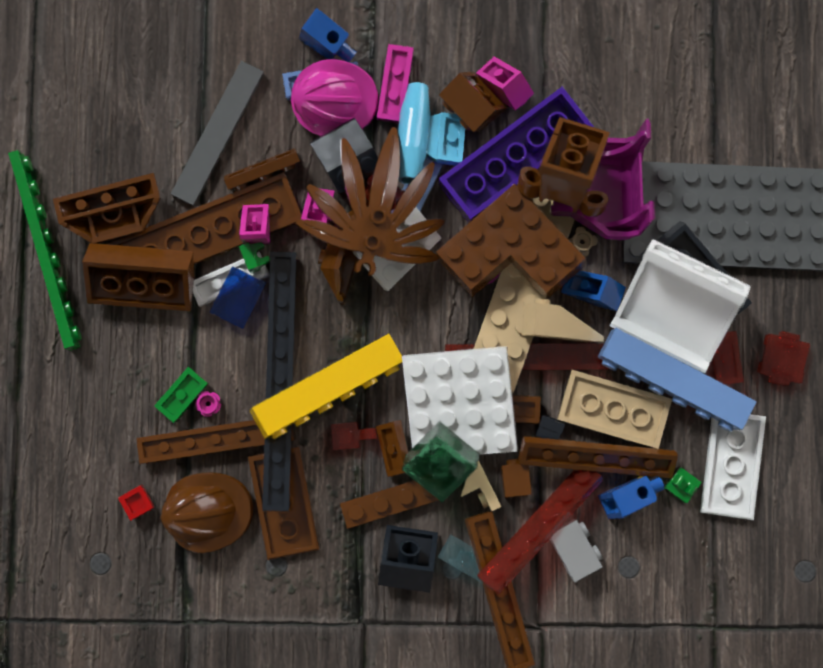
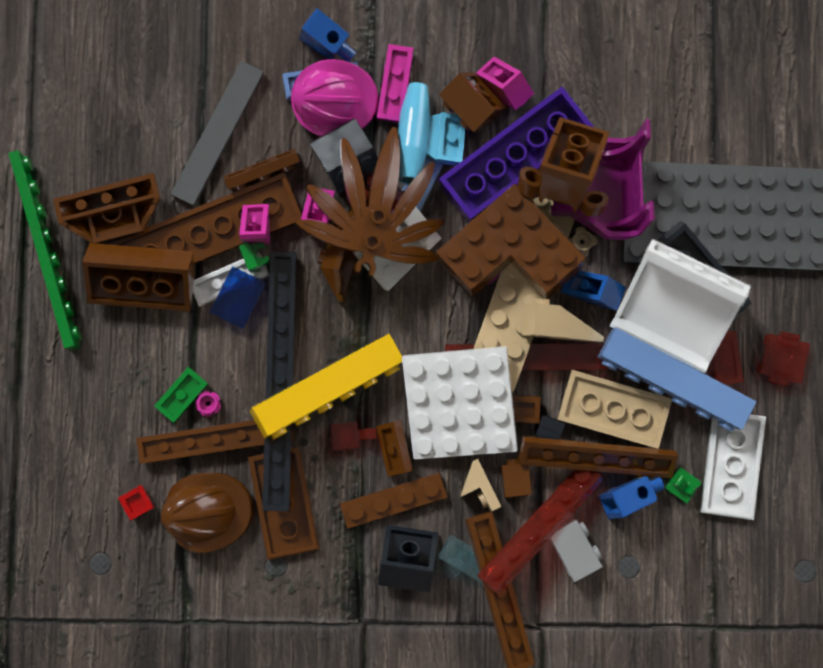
clear green brick [402,421,479,502] -> none

